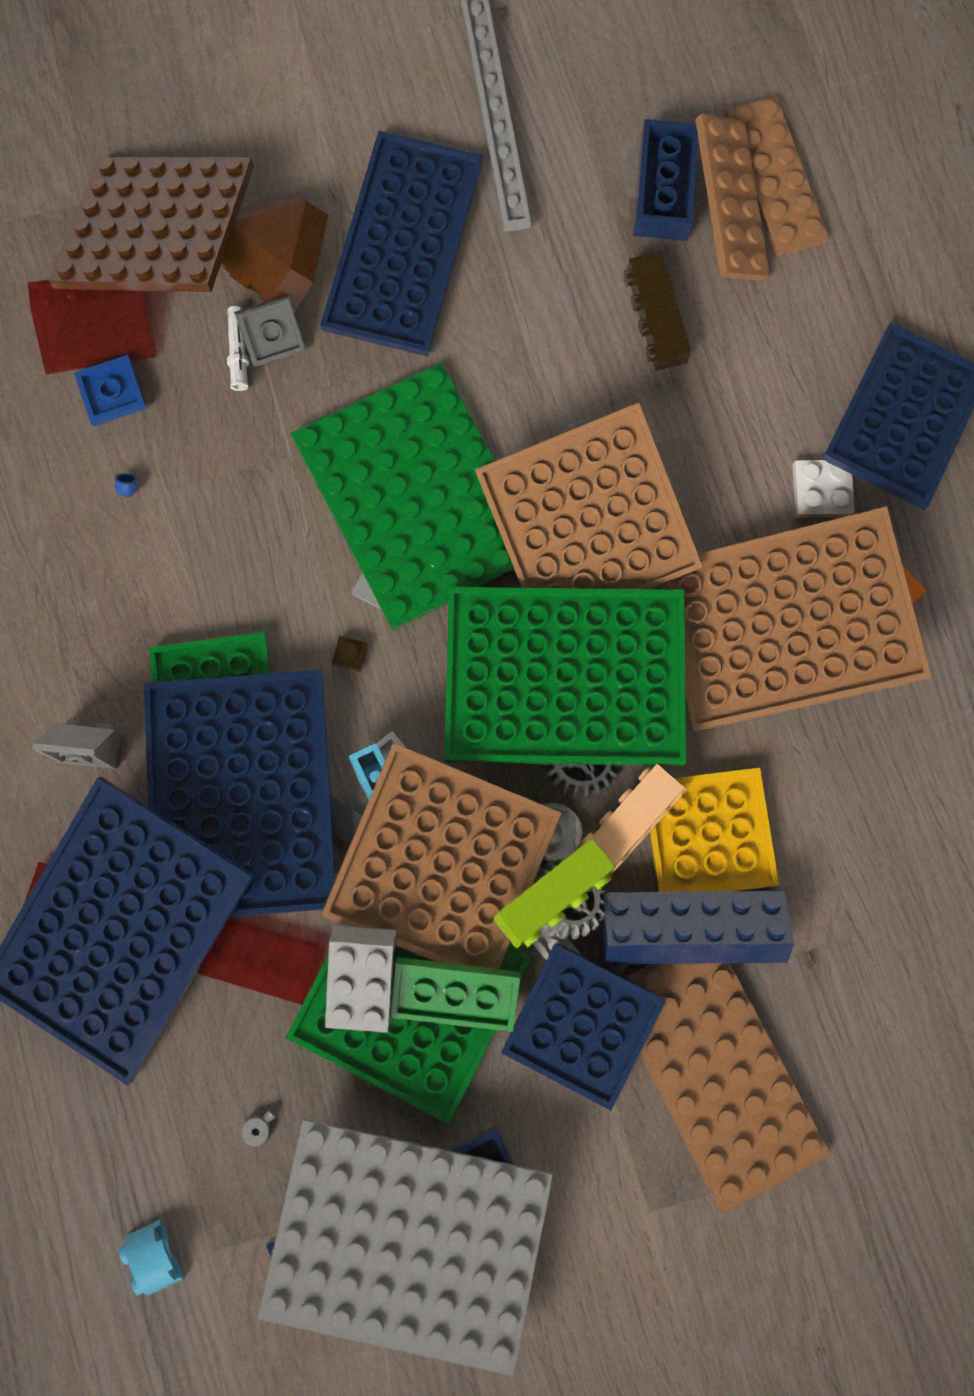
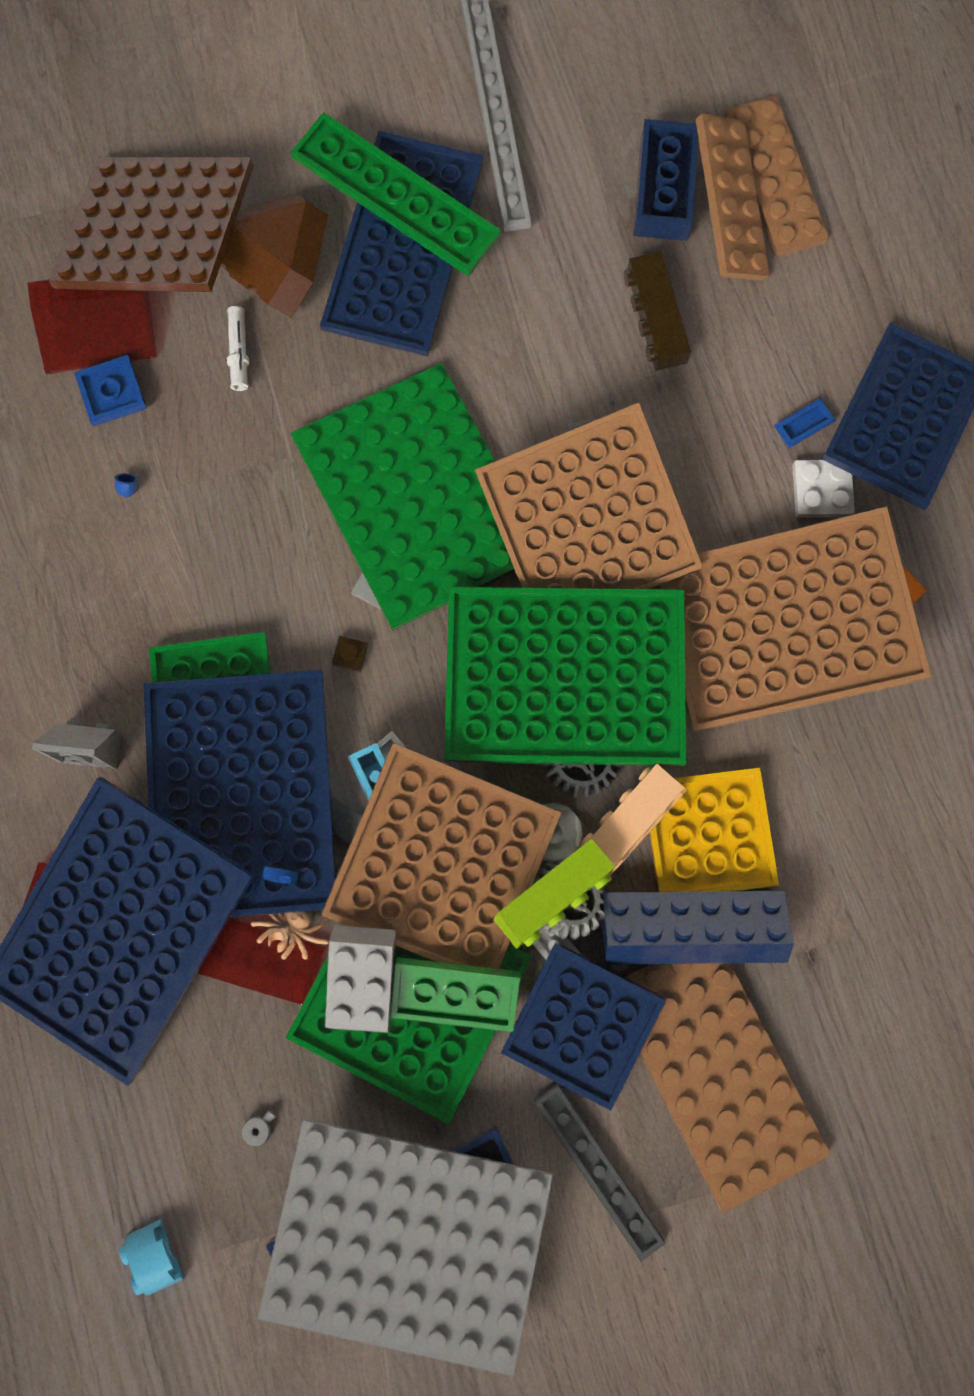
dark grey tile [234,295,306,367] -> none
none -> light nougat animal [251,911,329,959]
none -> blue tile [263,866,299,885]
none -> green plate [290,112,501,277]
none -> dark grey tile [533,1083,666,1262]
none -> blue tile [774,398,836,449]

